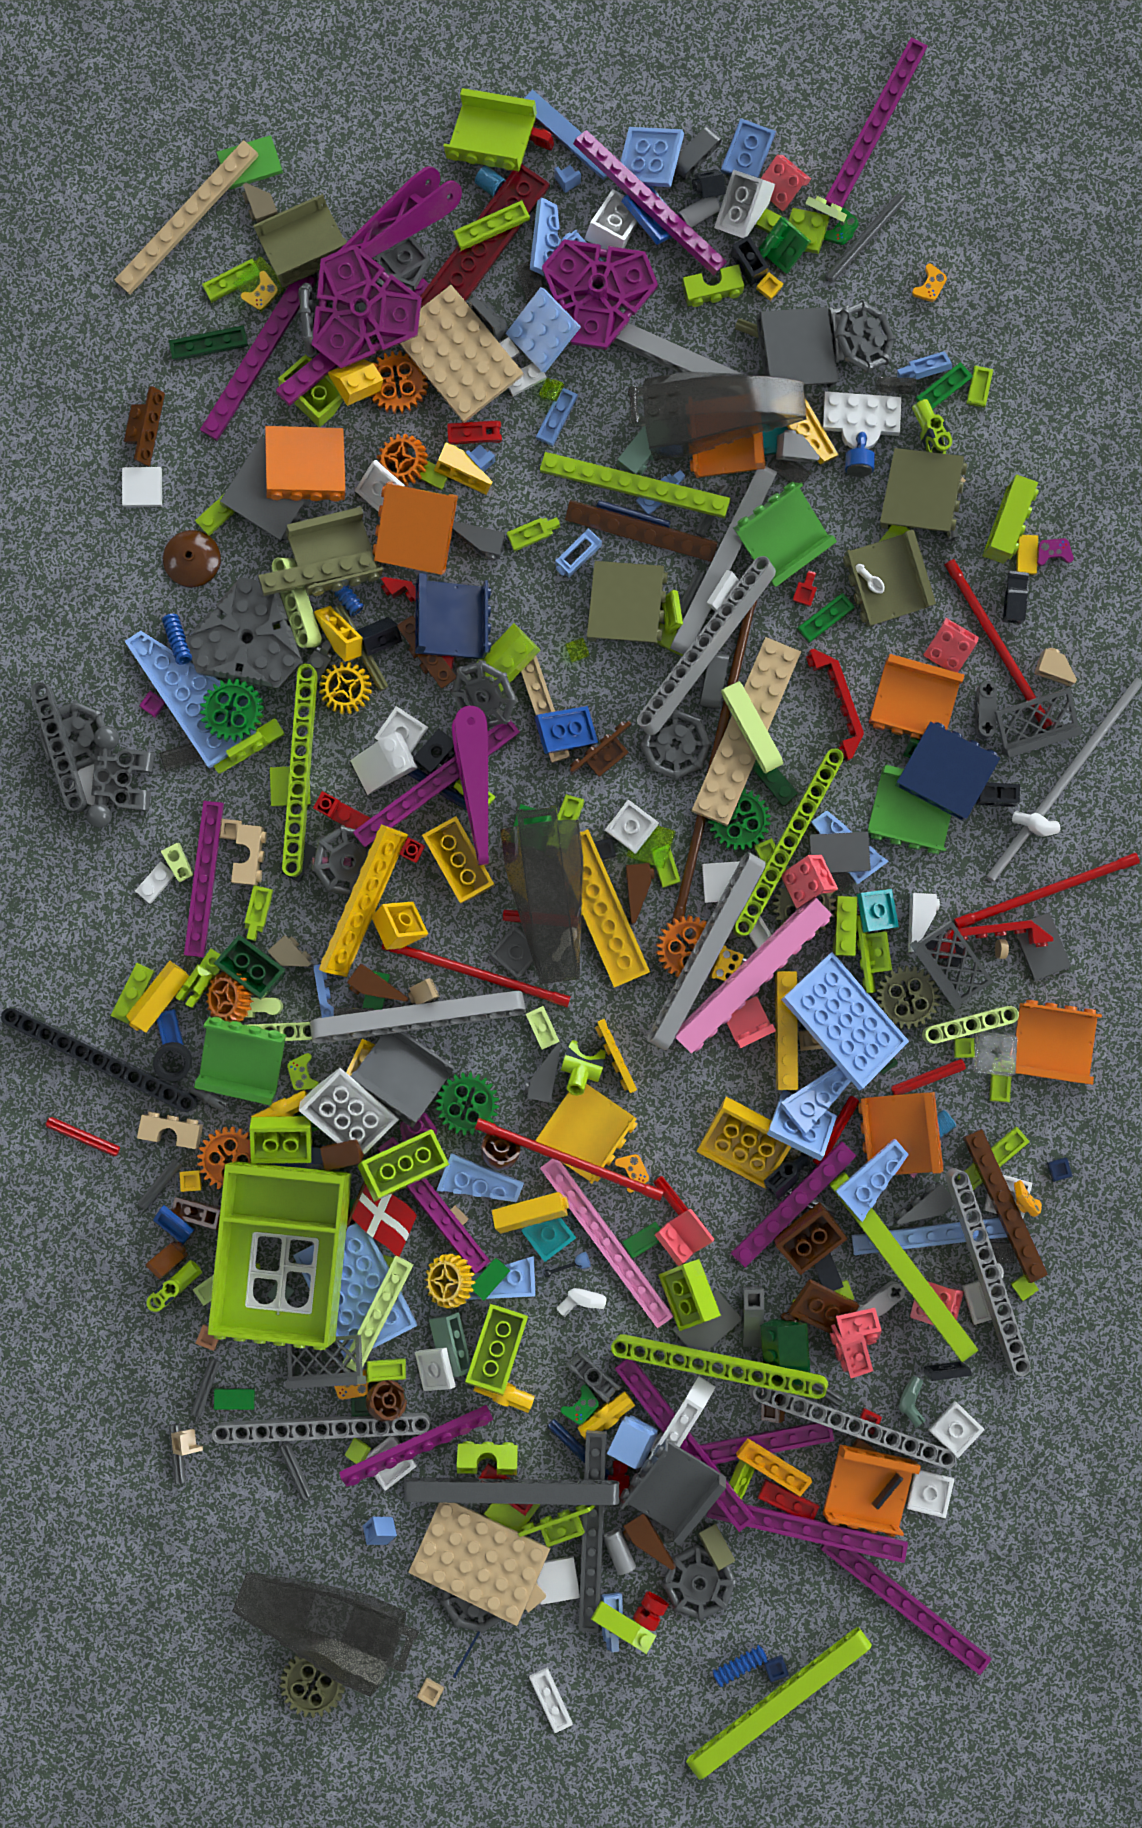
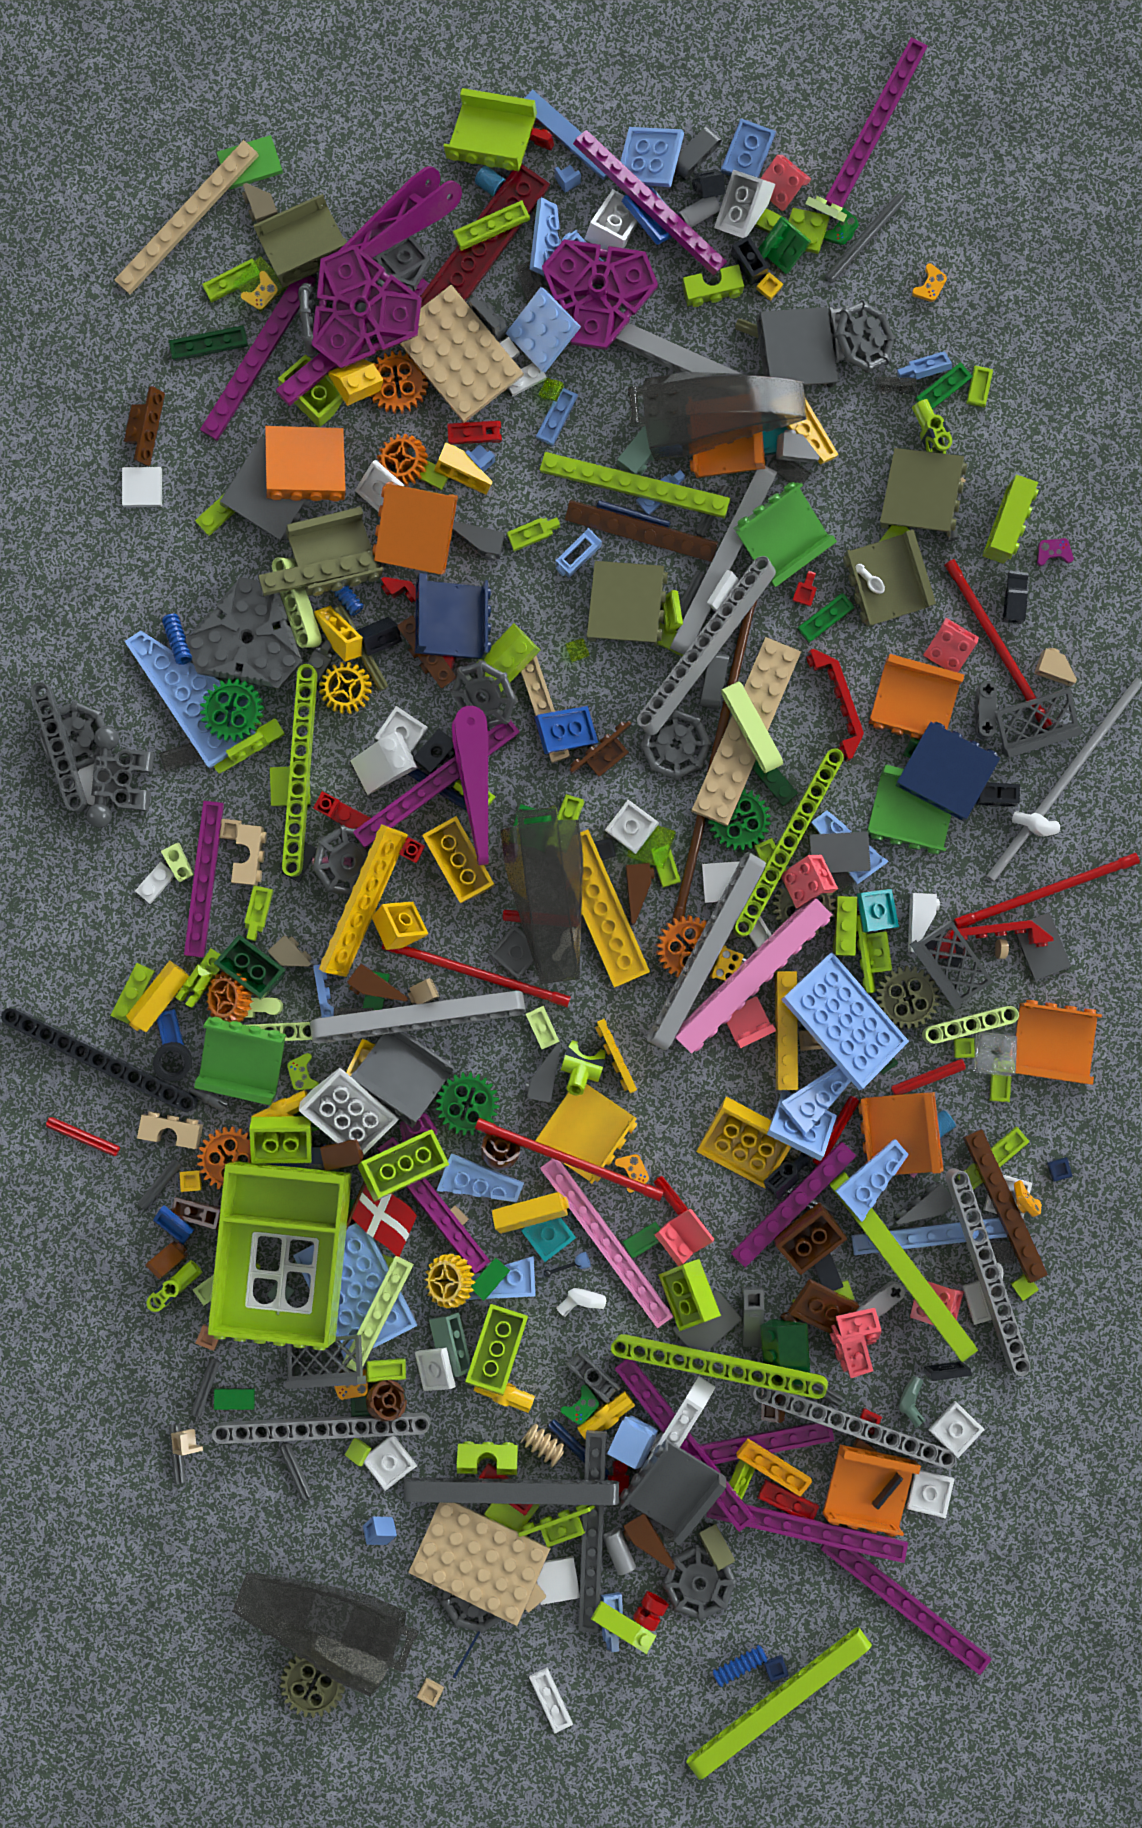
magenta tile [139,691,166,718] -> none
reddish brown dish [163,530,221,588] -> none
magenta plate [339,1405,493,1487] -> none
white plate [822,391,901,477] -> none
yellow tile [1016,535,1038,575] -> none
none -> tan piece [520,1424,564,1468]

